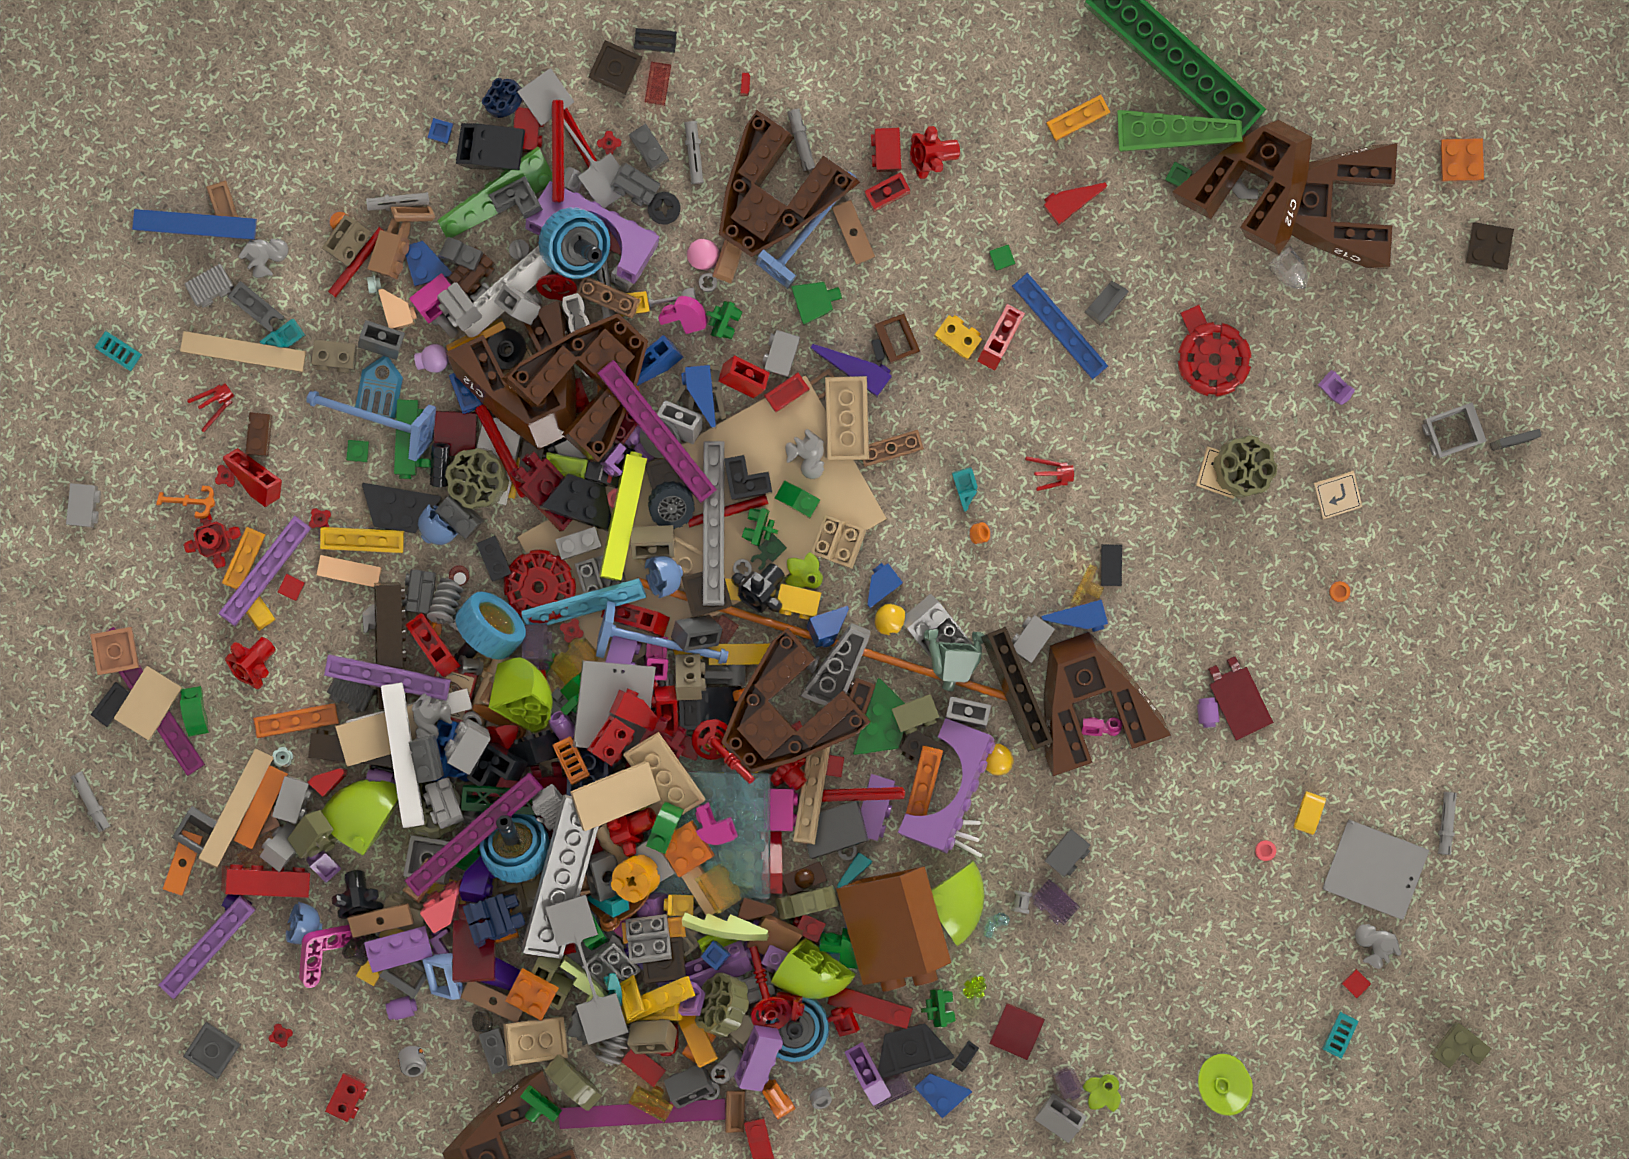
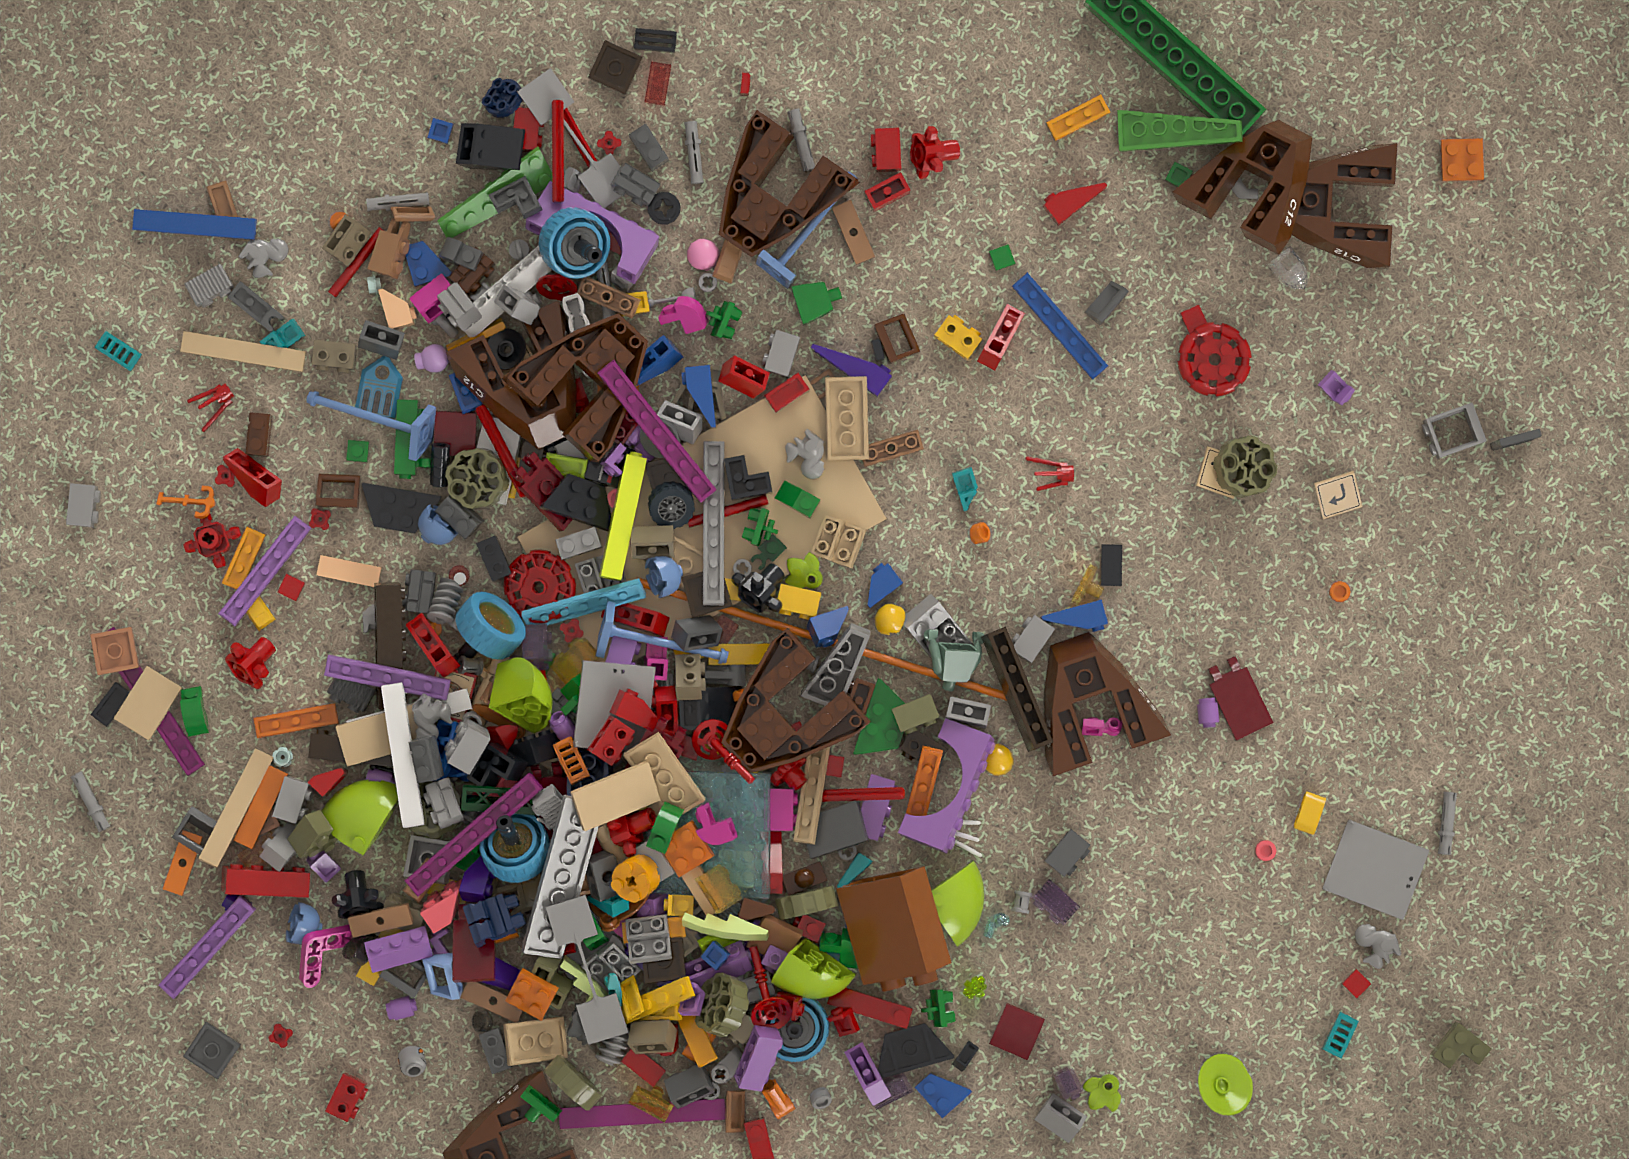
yellow plate [320,527,404,553] -> none
dark brown plate [1466,222,1514,270] -> none
none -> reddish brown tile [315,473,360,509]

